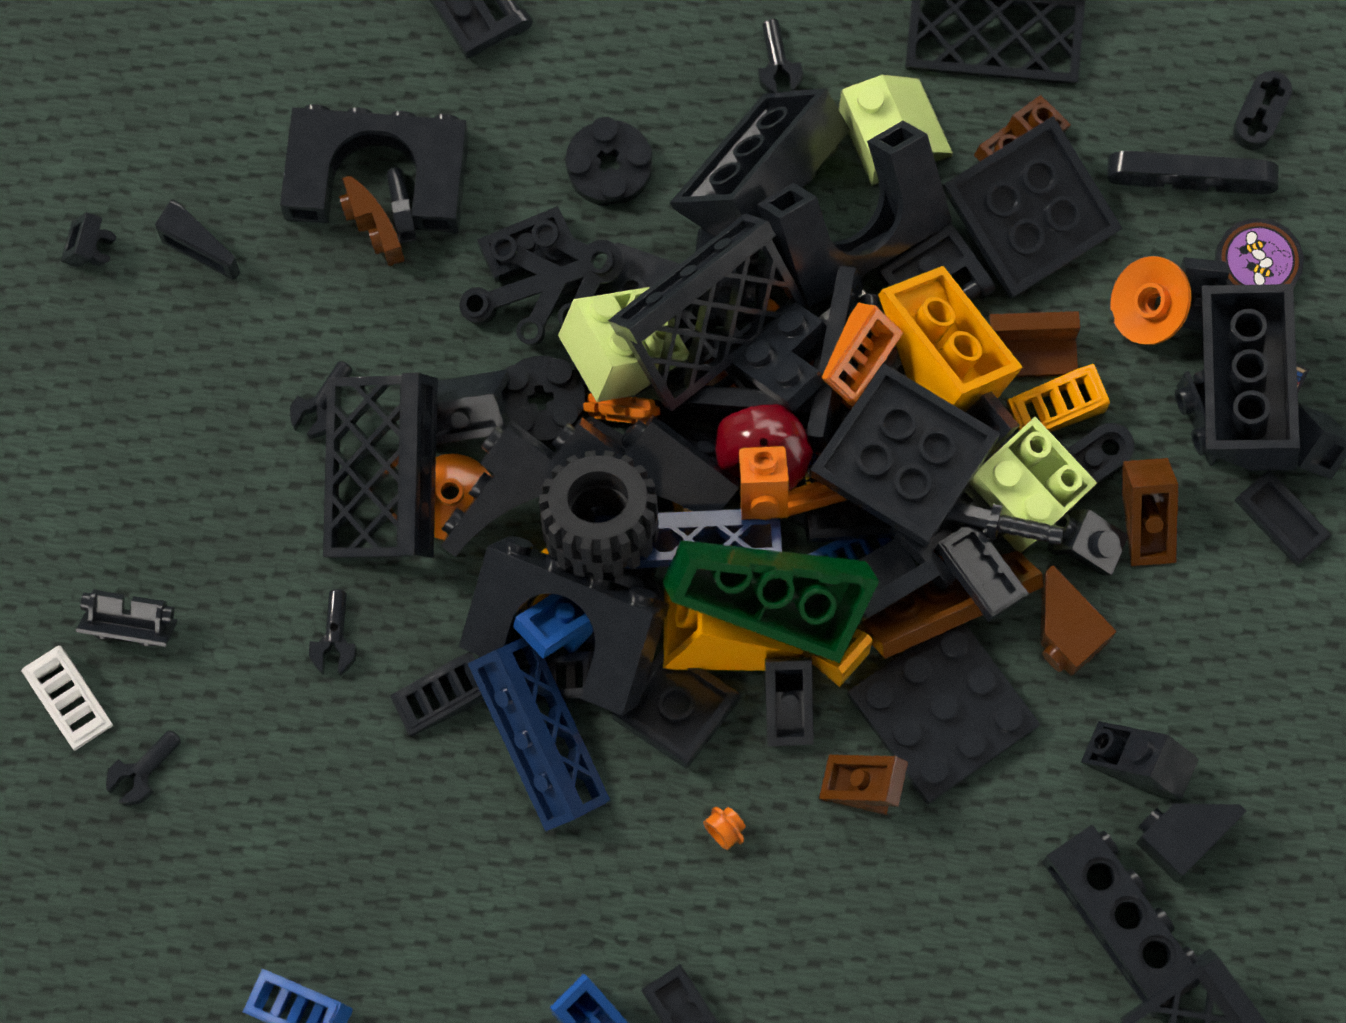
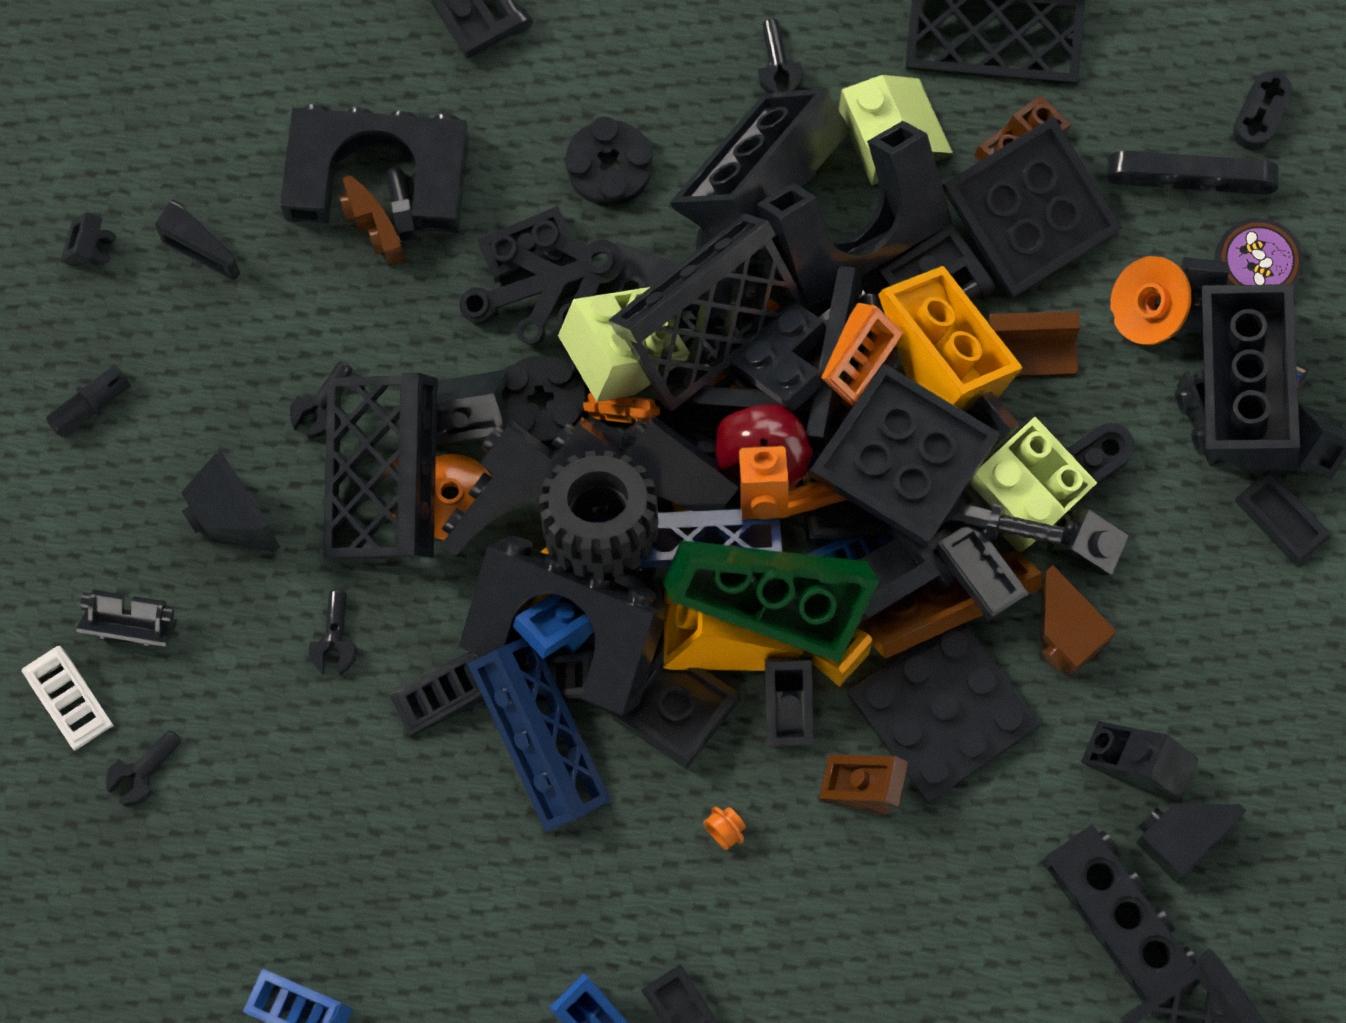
light orange slope [1007,364,1110,432] -> none
reddish brown slope [1122,458,1178,566] -> none
none -> black axle [46,364,131,437]
none -> black slope [181,451,280,552]

